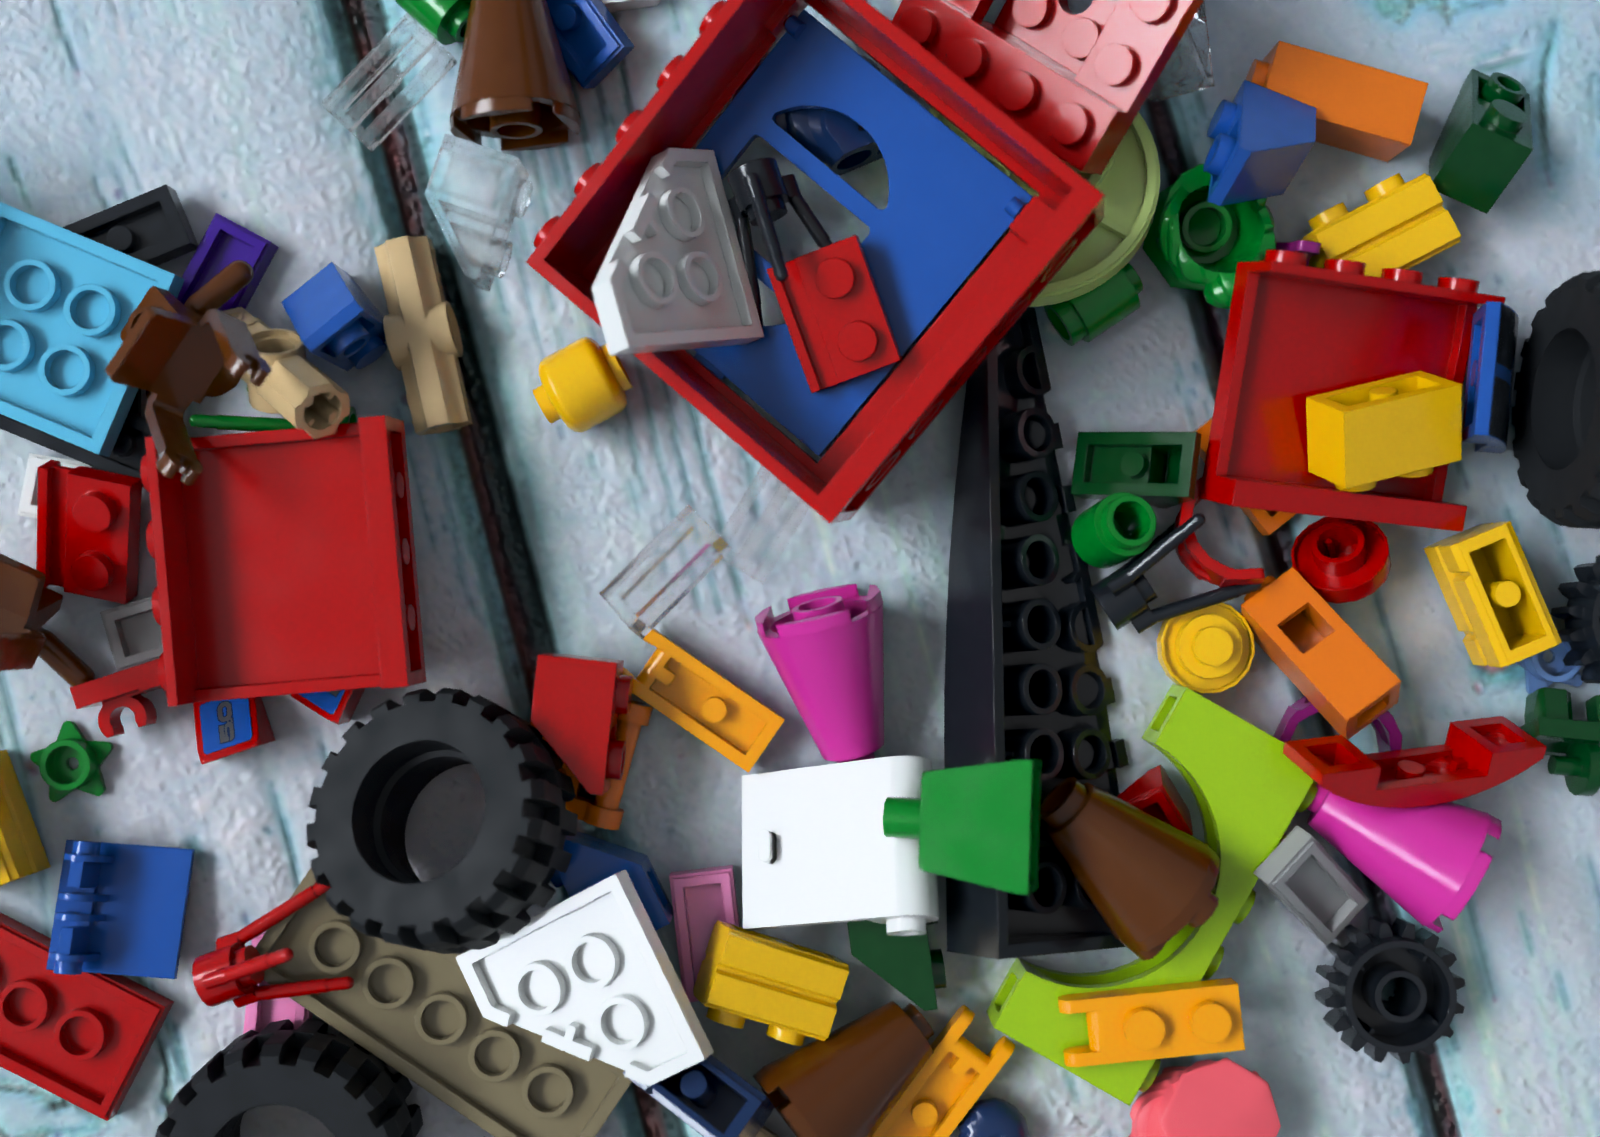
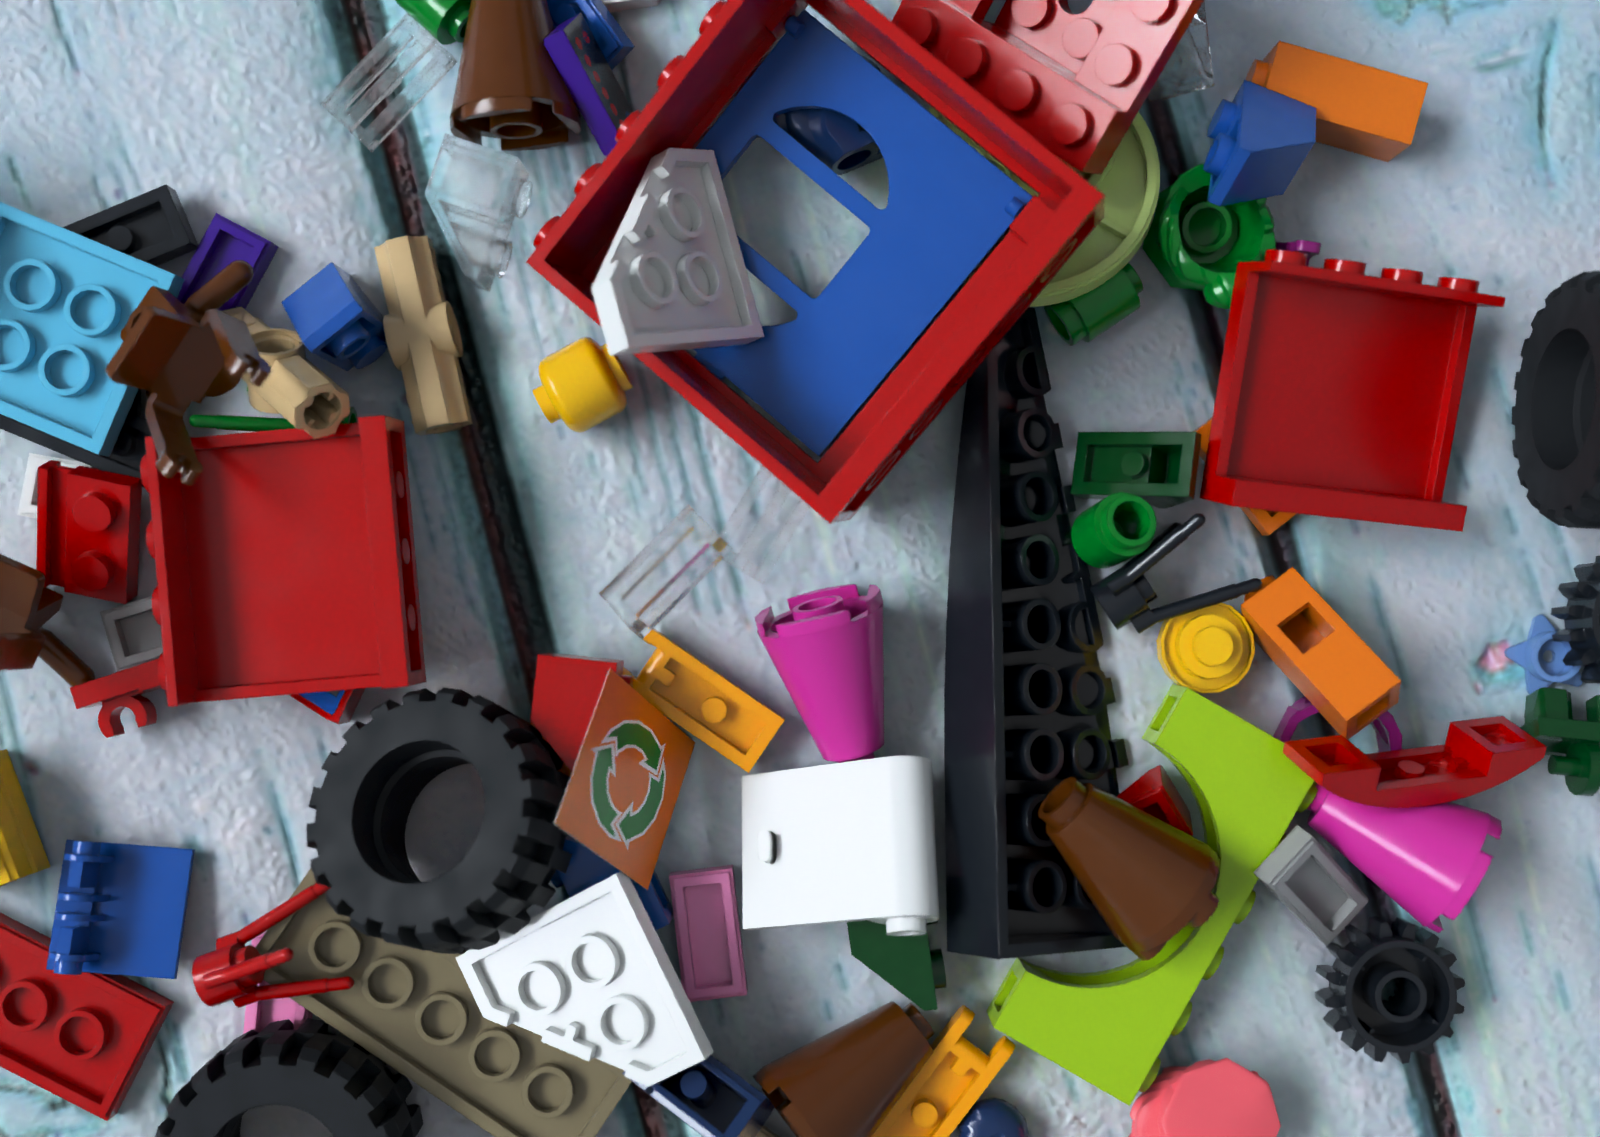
green plate [30,721,114,802] -> none
slope [193,697,276,765] -> none
yellow brick [693,920,849,1046] -> none
black plant [727,157,833,327] -> none
red plate [766,235,903,393] -> none
green torso [883,759,1042,895] -> none
light orange hinge [1058,978,1245,1067] -> none
red helmet [1174,476,1265,588] -> none
red plate [1291,517,1392,604] -> none
yellow brick [1300,173,1461,278] -> none
yellow brick [1306,370,1462,492] -> none
yellow brick [1424,521,1562,668] -> none
dark green slope [1429,69,1533,214] -> none
blue slope [1462,301,1519,454] -> none
none -> tile [543,13,633,157]
none -> orange sticker [554,668,695,890]

